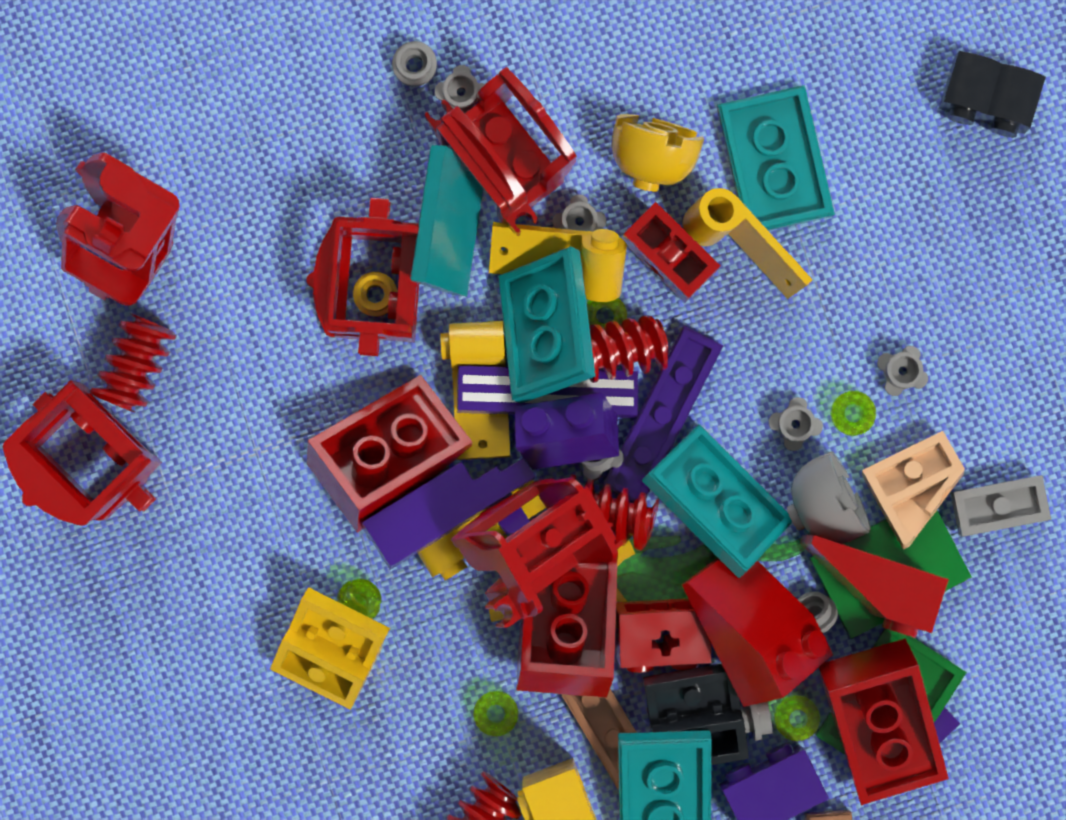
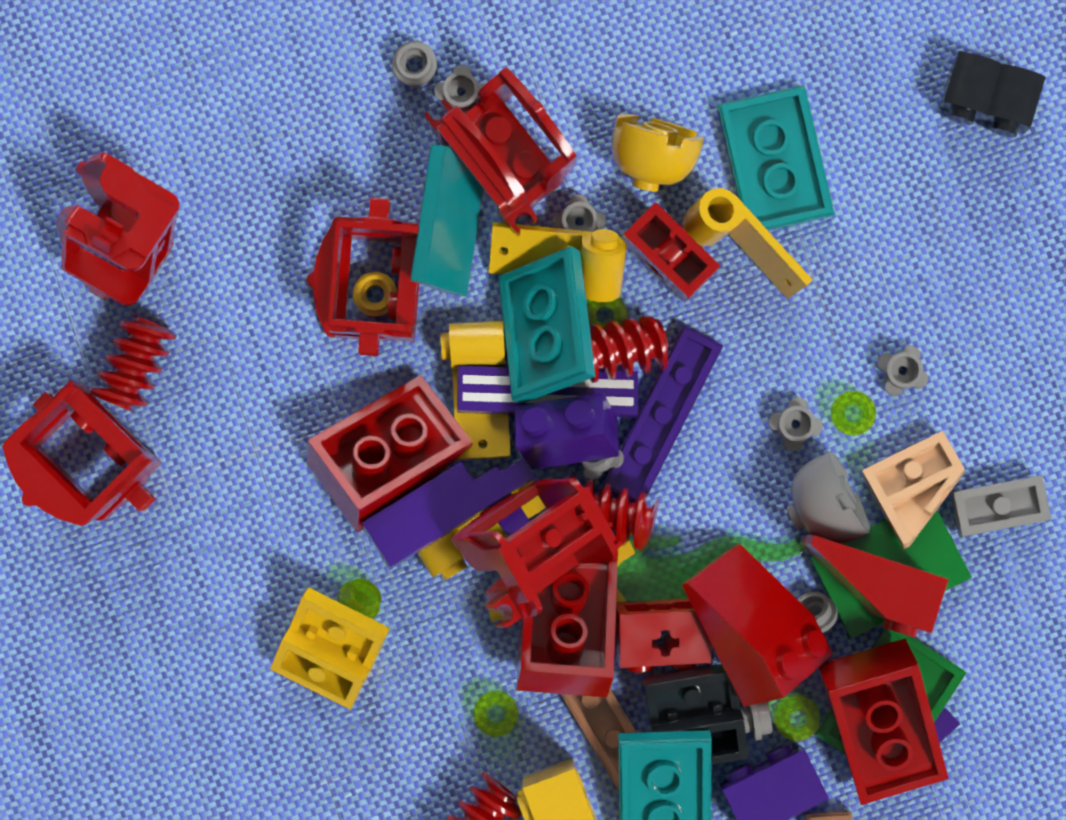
teal tile [641,424,792,578] -> none

